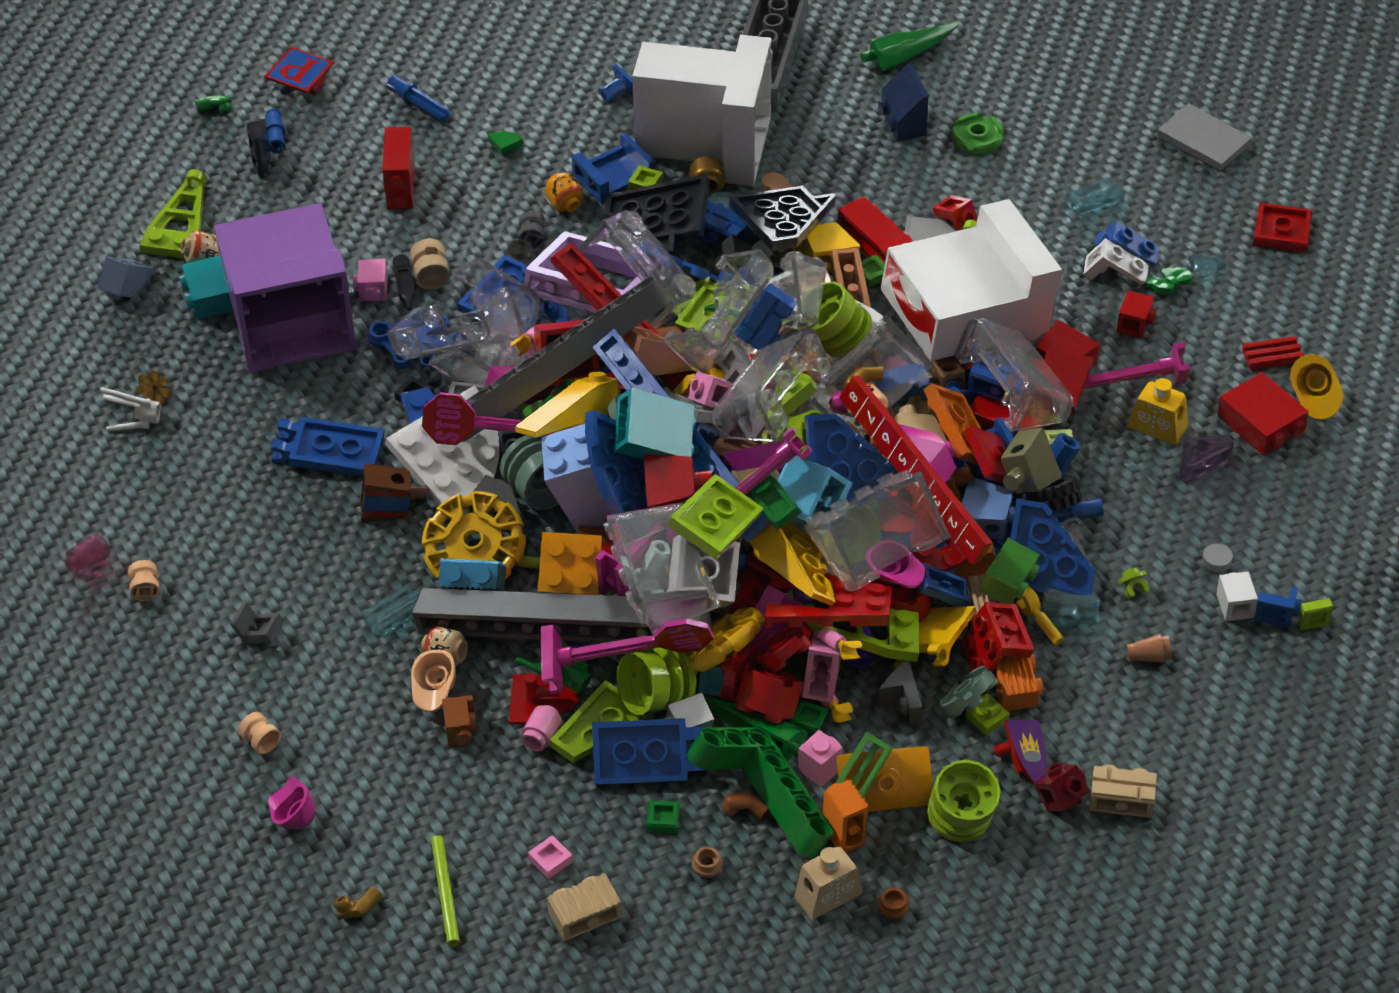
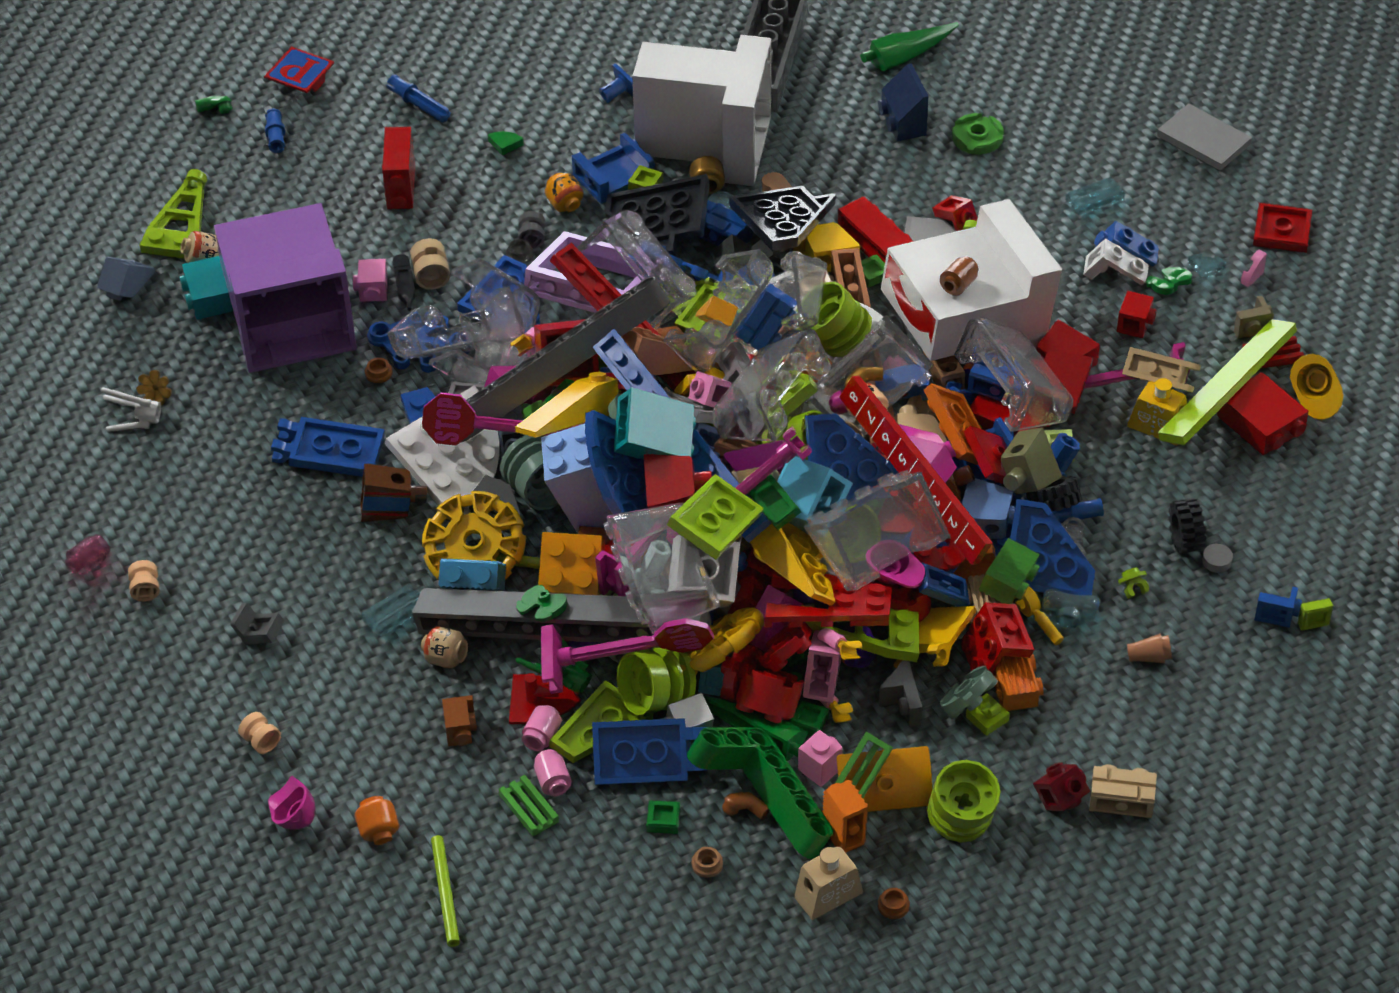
black slope [246,119,271,178] -> none
pearl gold arm [334,887,383,919] -> none
black plate [394,366,443,404] -> none
light nougat cap [411,650,456,712] -> none
bright pink tile [528,835,573,879] -> none
blue arm [541,300,569,322] -> none
tan brick [547,873,623,941] -> none
shield [994,720,1046,784] -> none
clear purple wing [1179,435,1234,484] -> none
white brick [1216,572,1258,621] -> none
none -> orange head [354,796,400,845]
none -> dark orange plate [365,358,393,383]
none -> bright green tile [499,774,559,837]
none -> green piece [516,585,568,622]
none -> bright pink brick [534,749,572,796]
none -> light orange slope [695,296,738,328]
none -> dark orange brick [940,256,979,296]
none -> tan hinge [1122,347,1201,393]
none -> lime tile [1158,319,1297,445]
none -> black tyre [1168,498,1206,554]
none -> dark tan bracket [1234,296,1274,339]
none -> bright pink tile [1241,249,1267,287]

